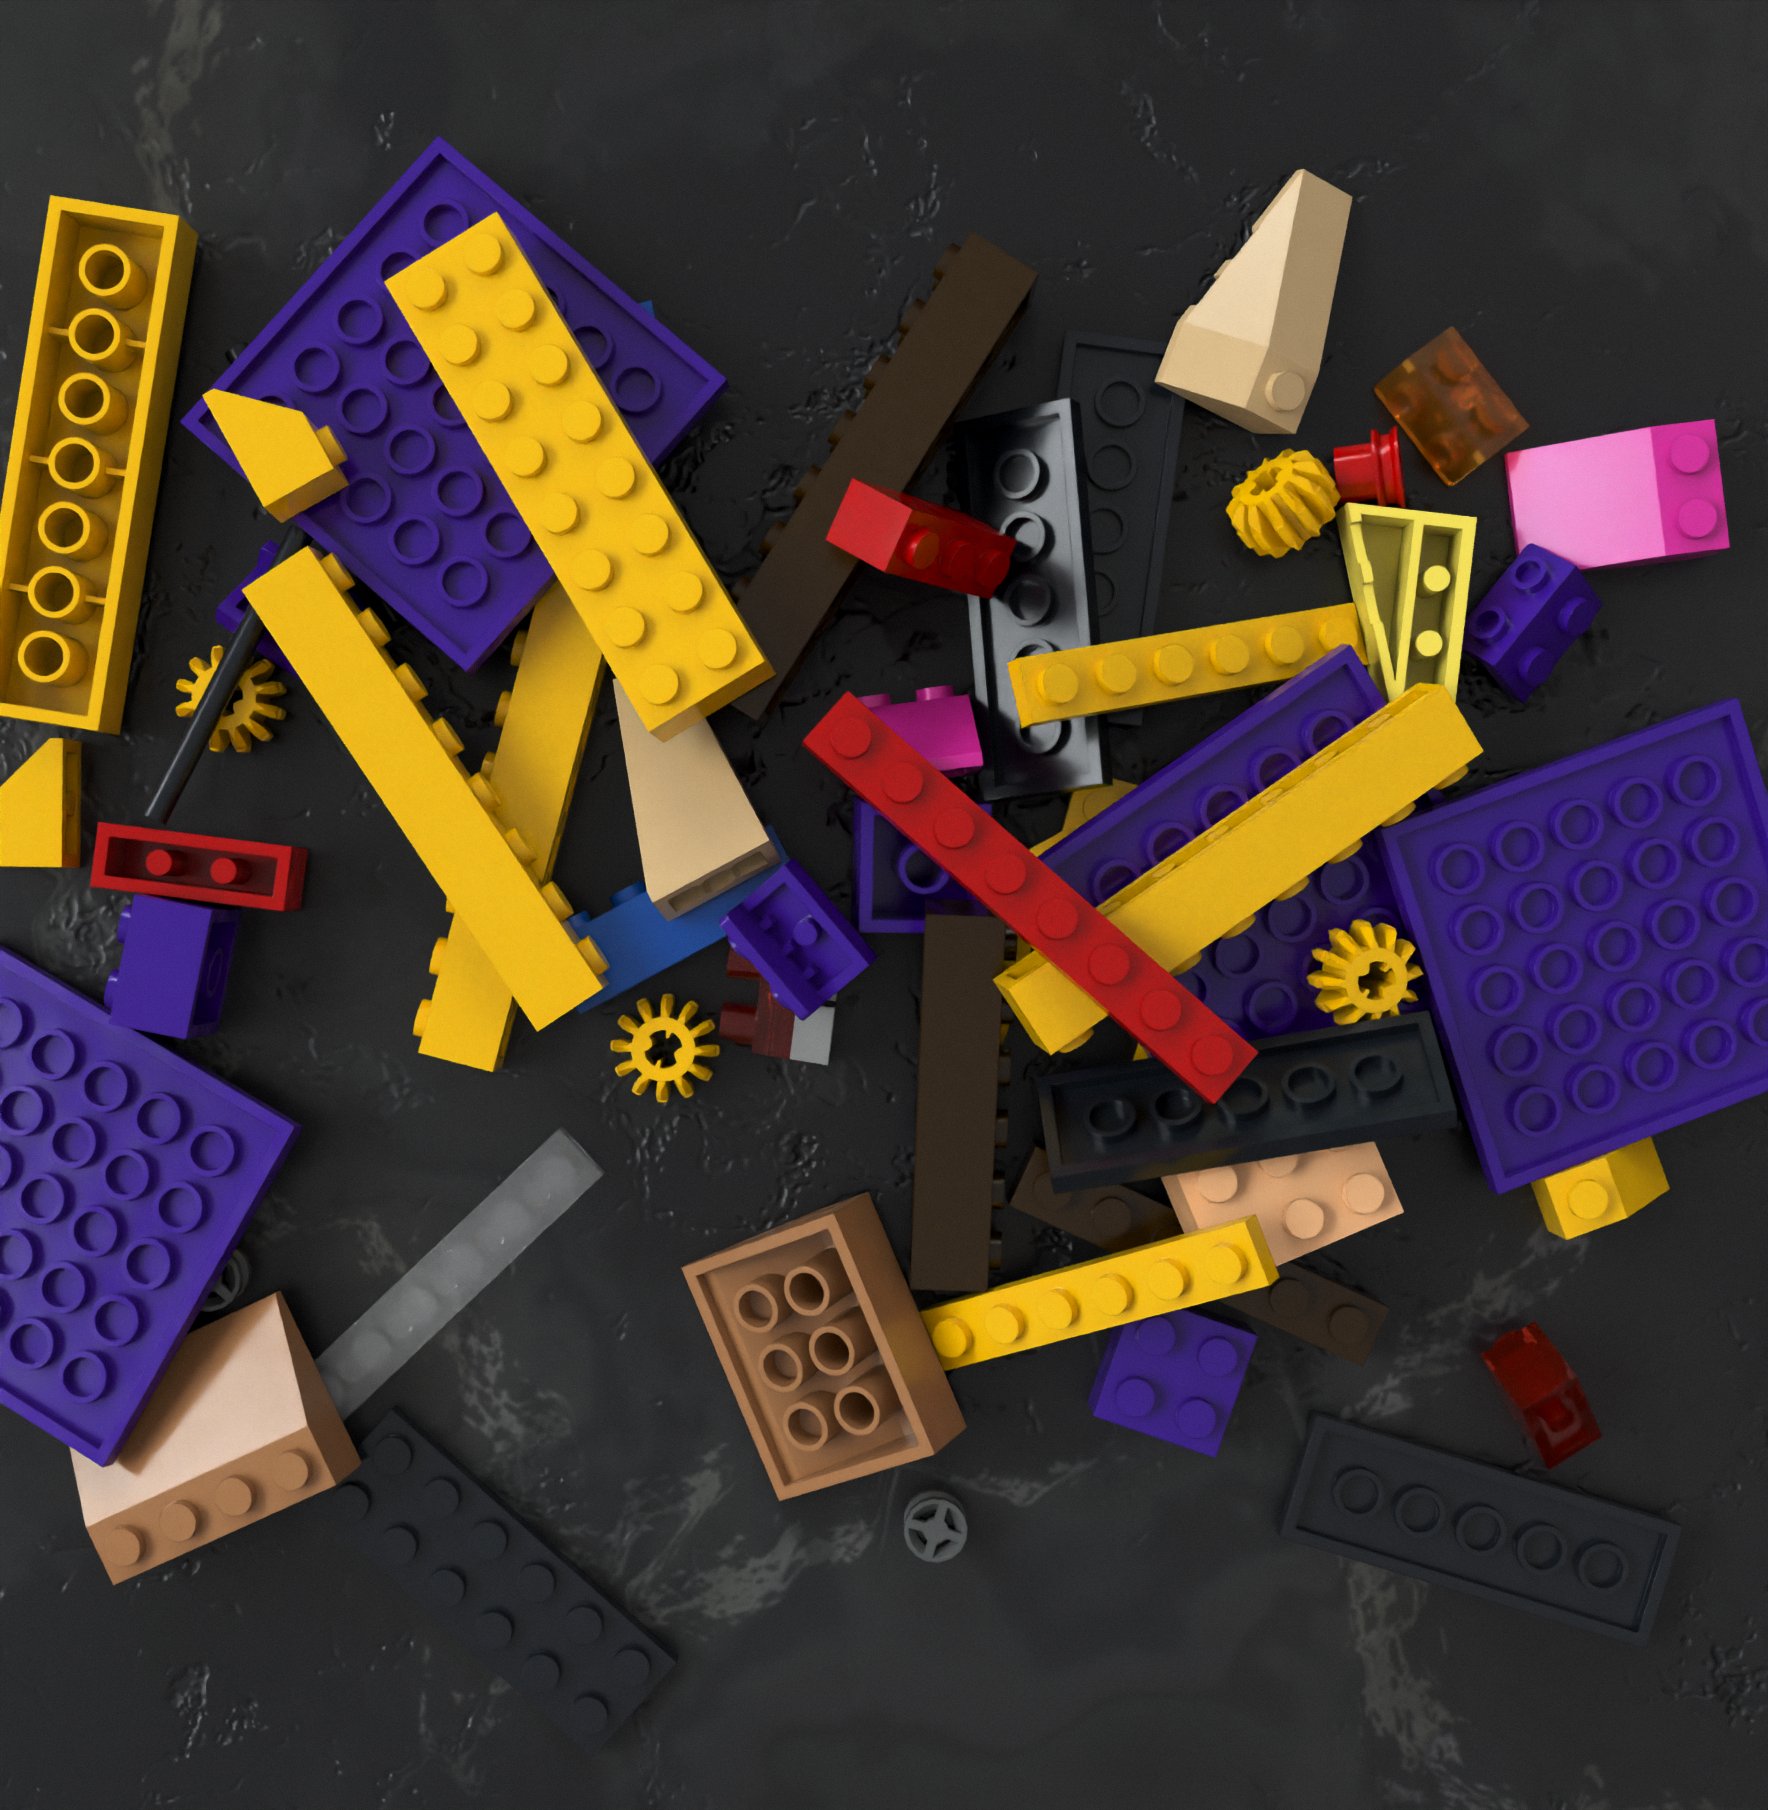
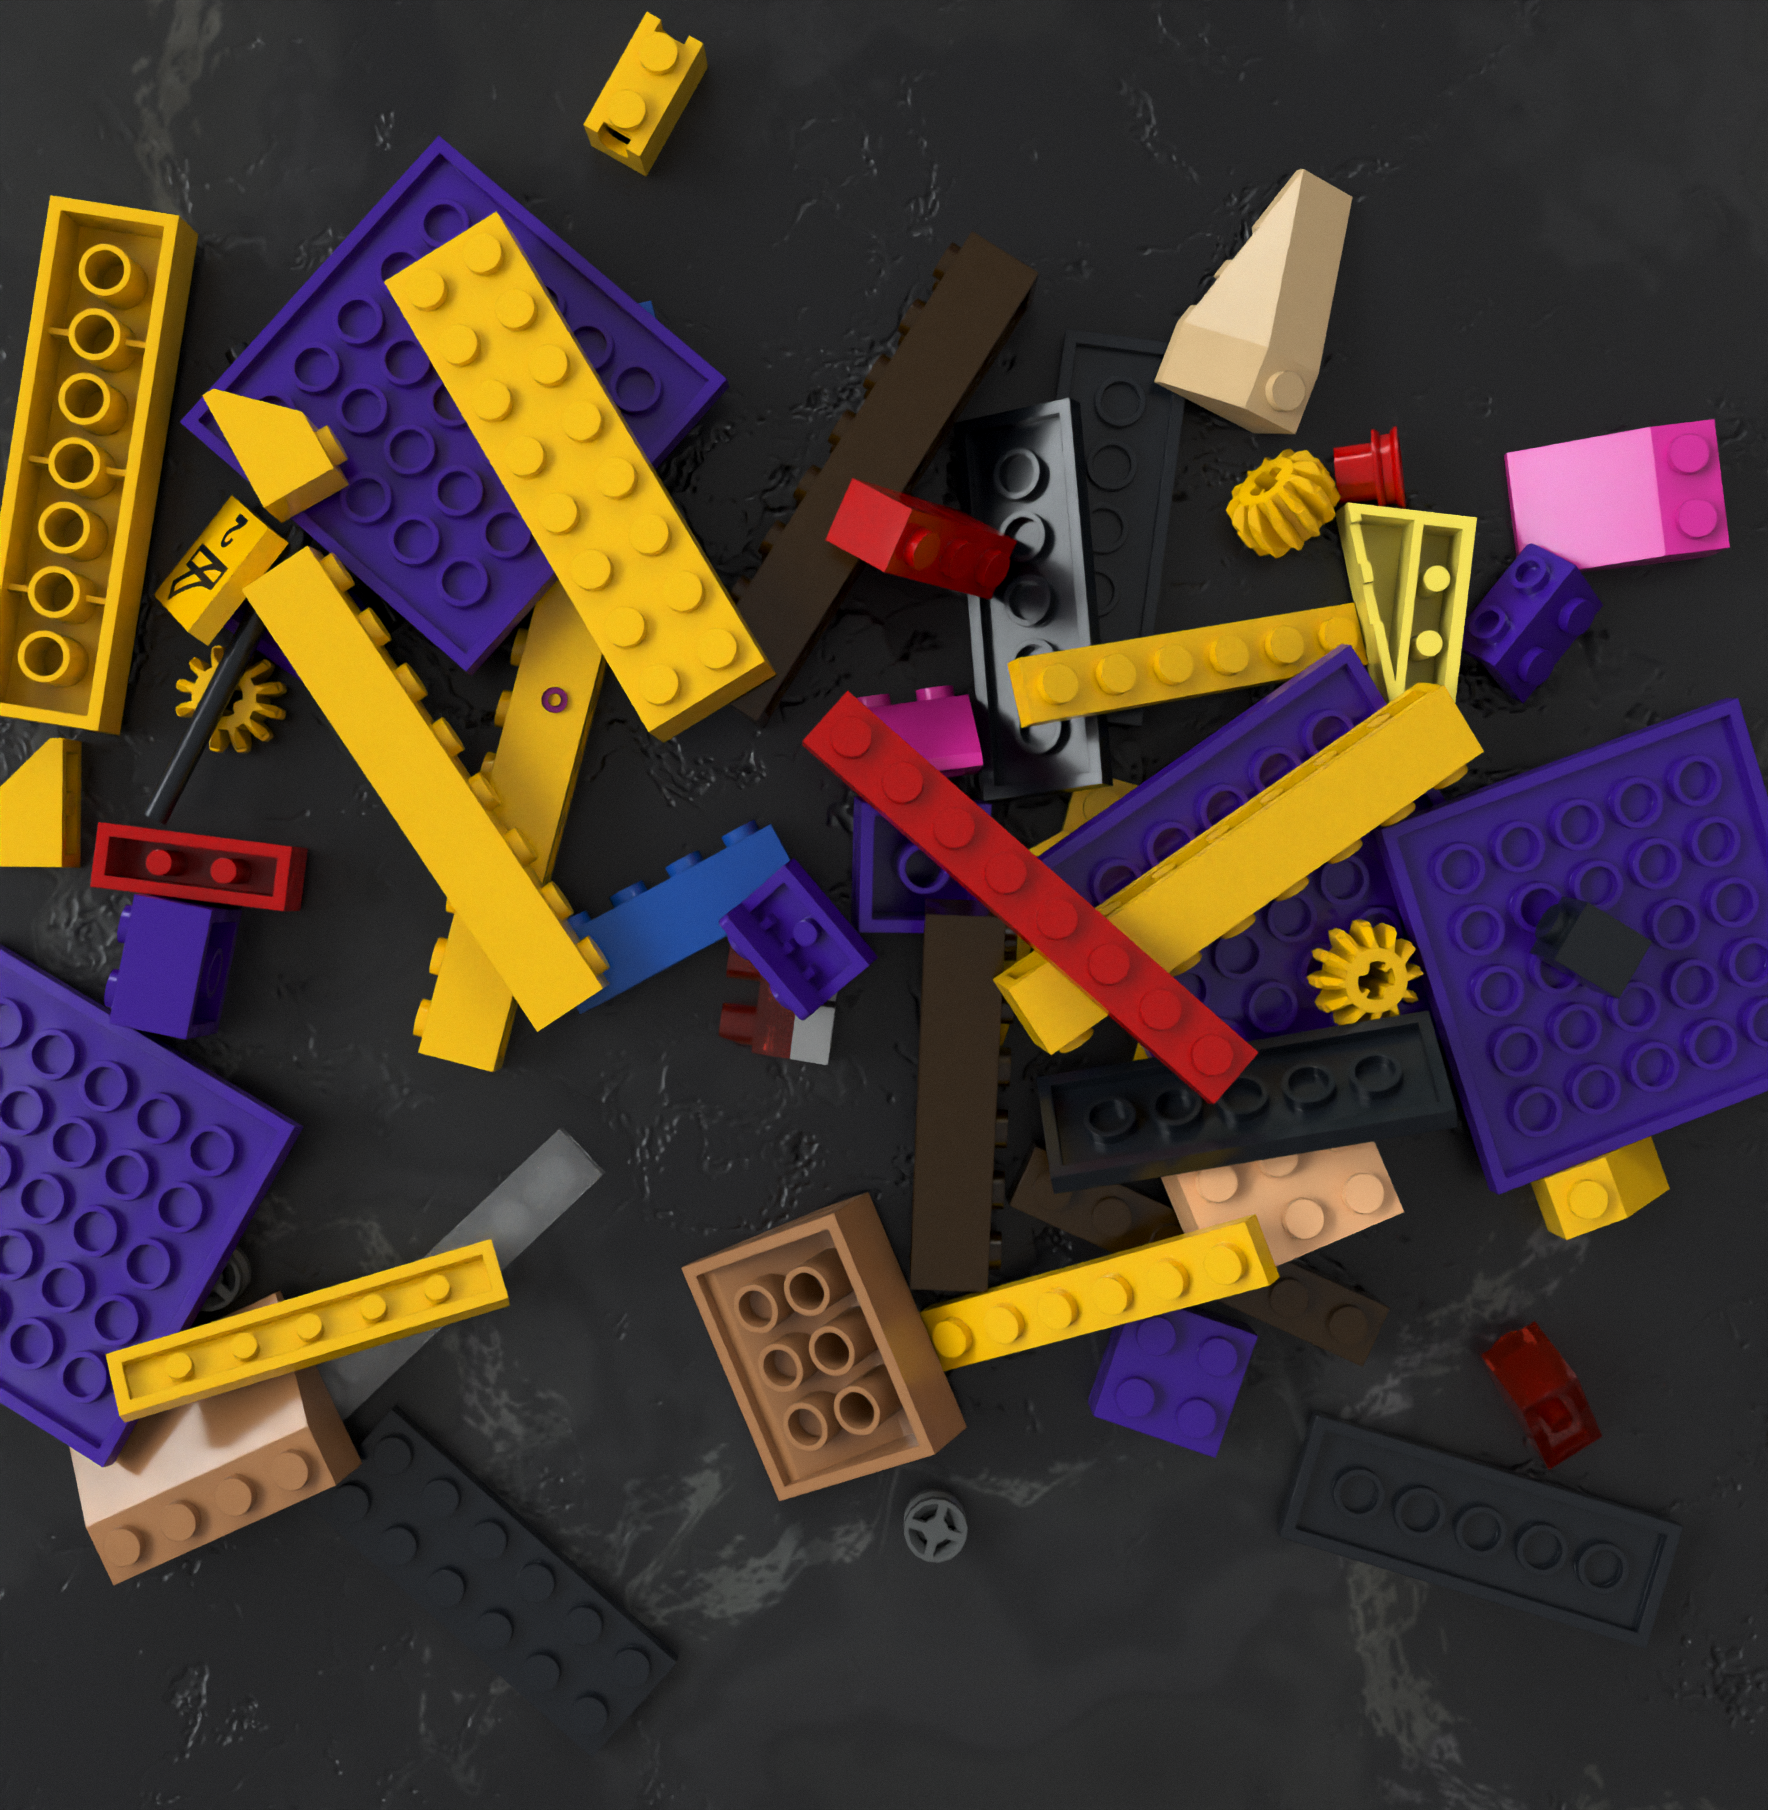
yellow gear [610,993,720,1103] -> none
tan slope [613,678,782,922] -> none
clear orange bracket [1374,326,1530,487] -> none
none -> yellow plate [105,1239,510,1423]
none -> yellow tile [154,495,289,646]
none -> magenta piece [541,687,568,713]
none -> yellow brick [583,12,708,177]
none -> black brick [1529,896,1652,999]

